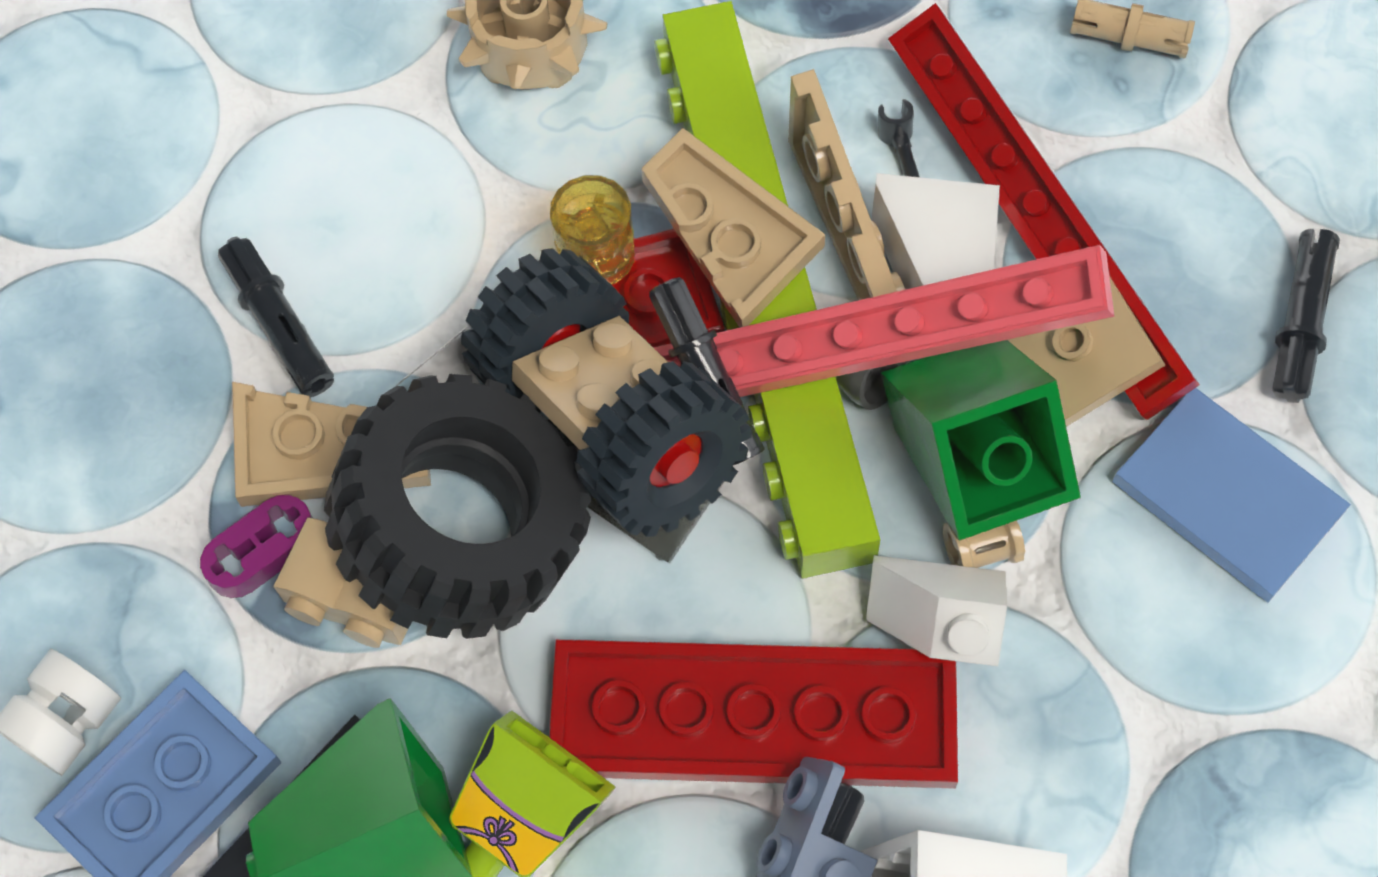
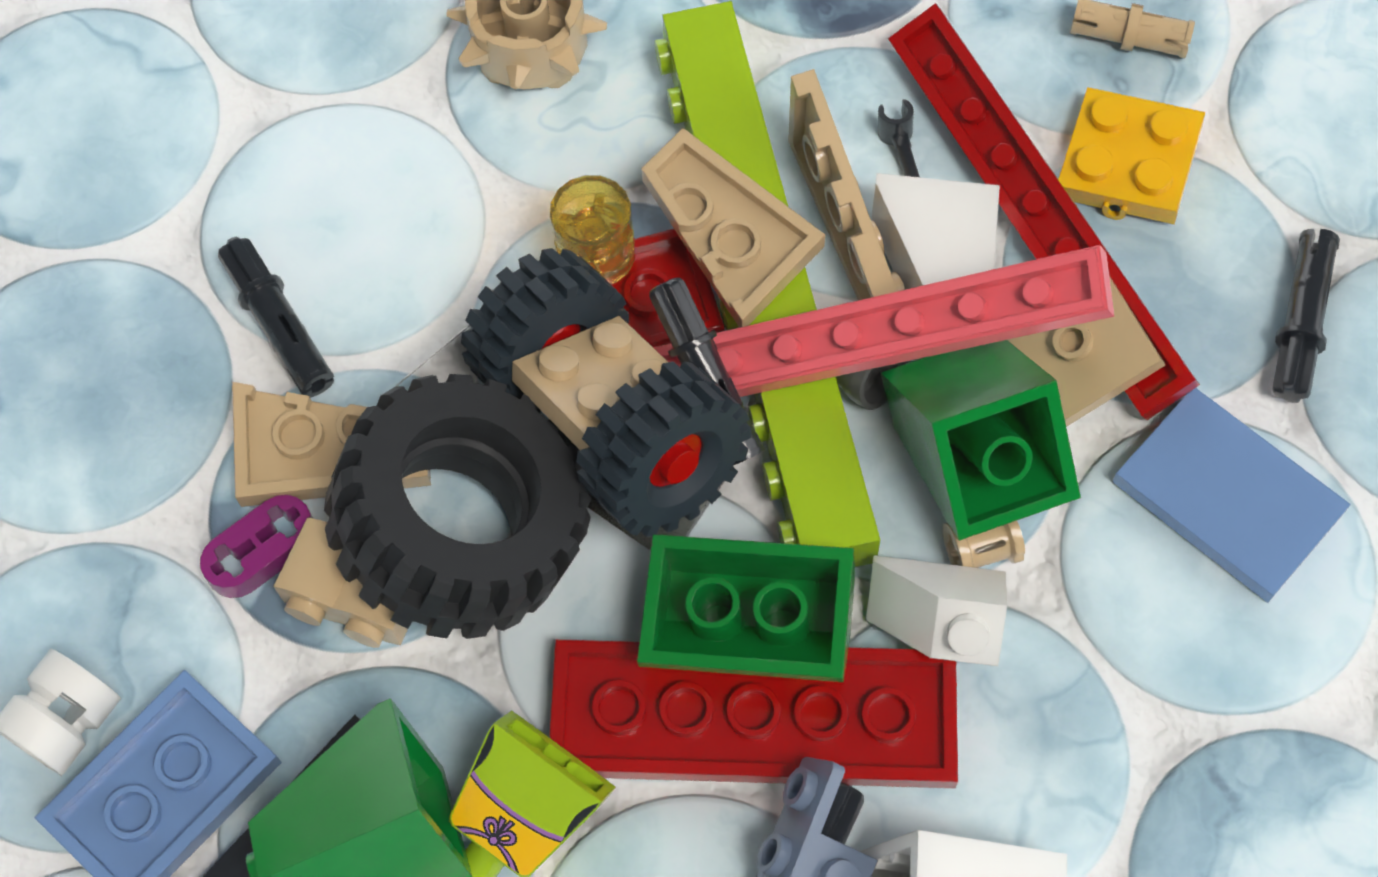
none -> green slope [637,534,855,682]
none -> yellow plate [1059,87,1205,225]

